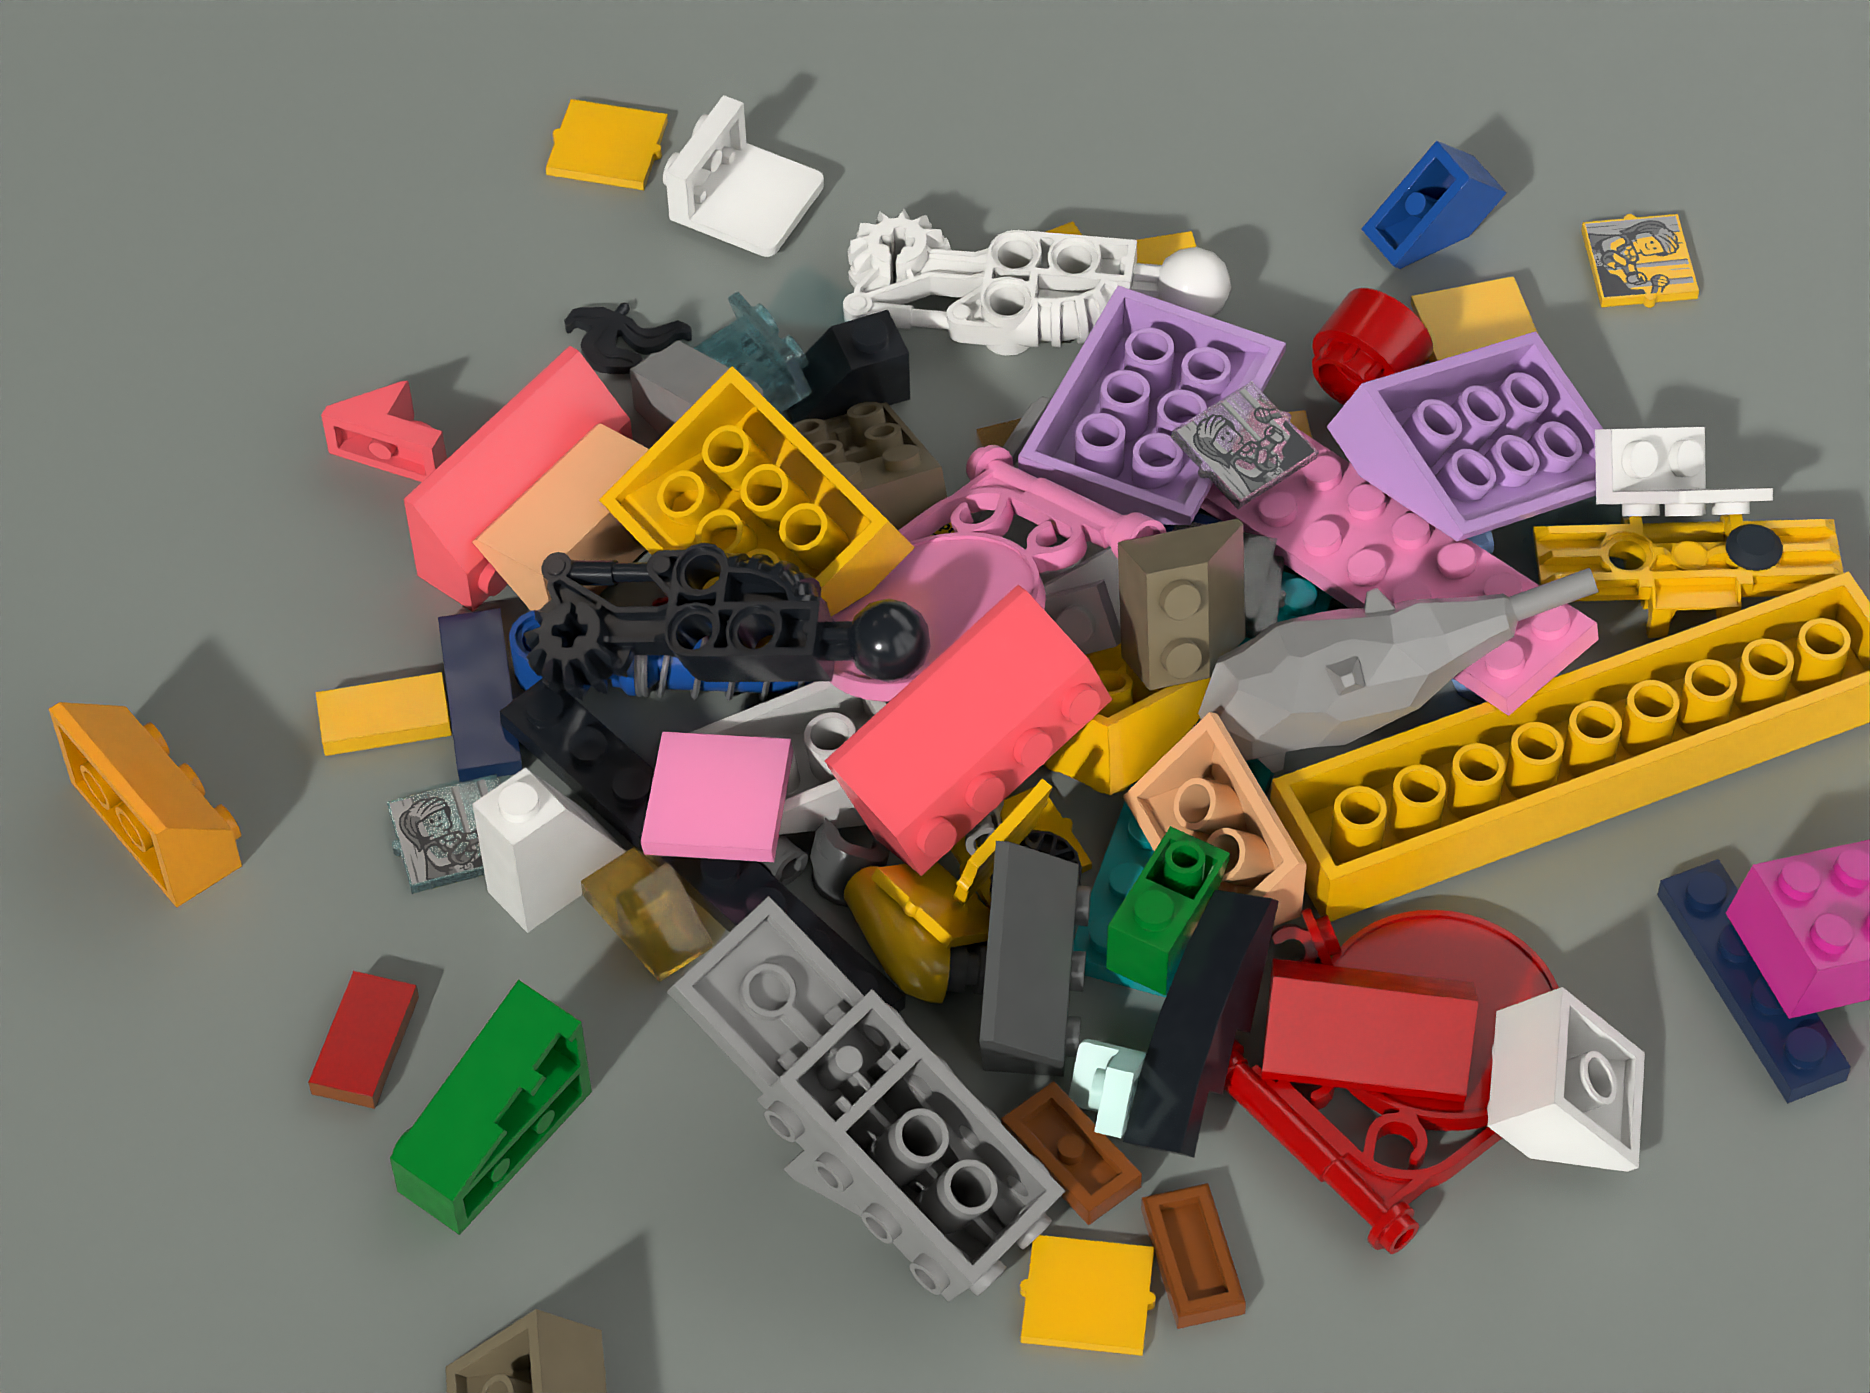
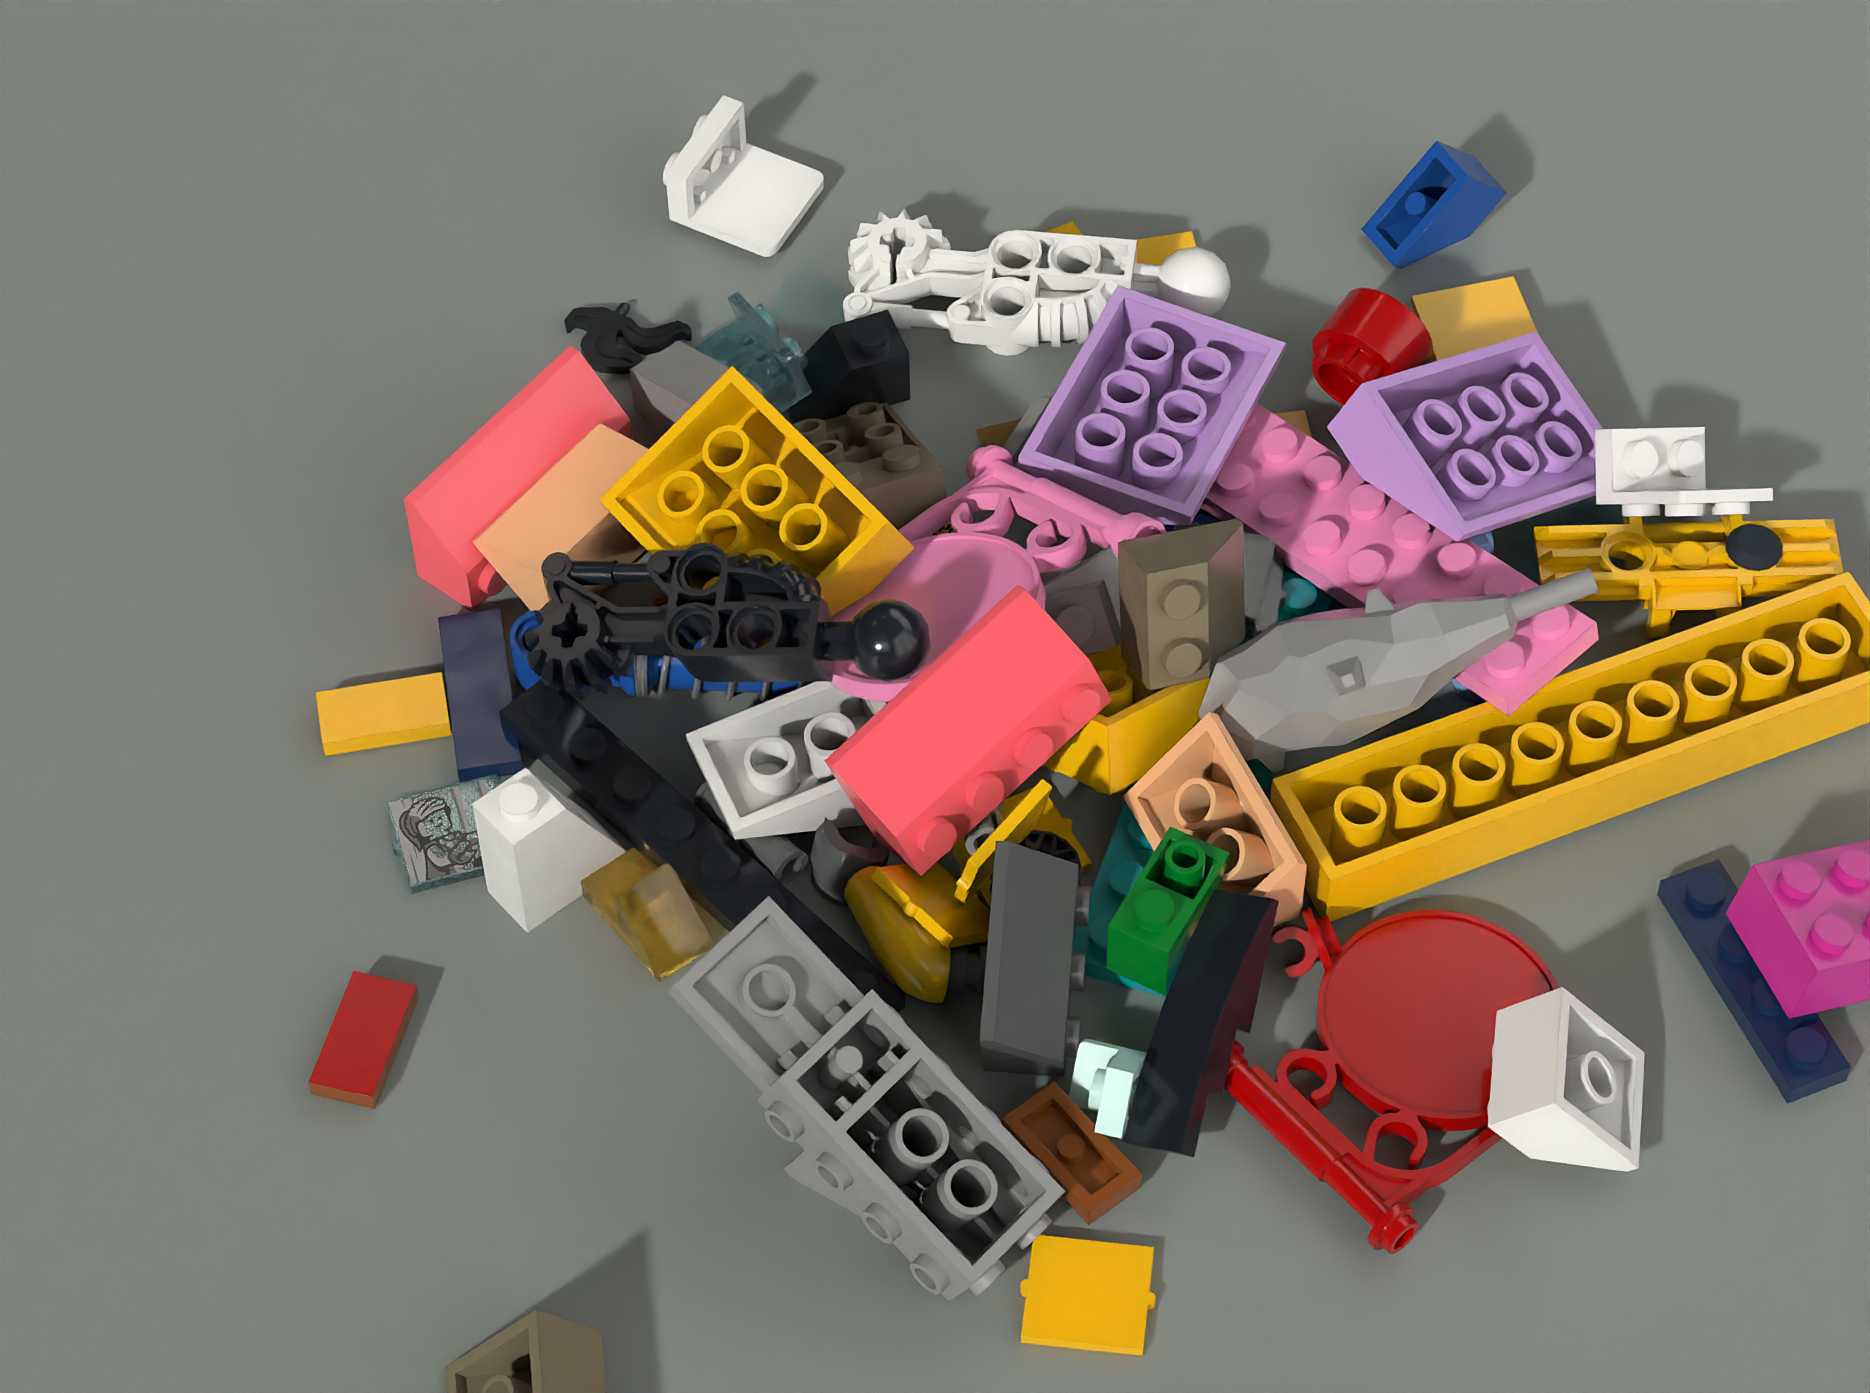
light orange slope [48,702,242,908] -> none
coral slope [321,381,447,482] -> none
green wedge [390,980,592,1235] -> none
yellow piece [546,99,668,190] -> none
bright pink tile [641,732,794,862] -> none
dark orange tile [1141,1183,1246,1329] -> none
piece [1170,381,1319,509] -> none
slope [1261,958,1478,1103] -> none
piece [1581,214,1699,308] -> none

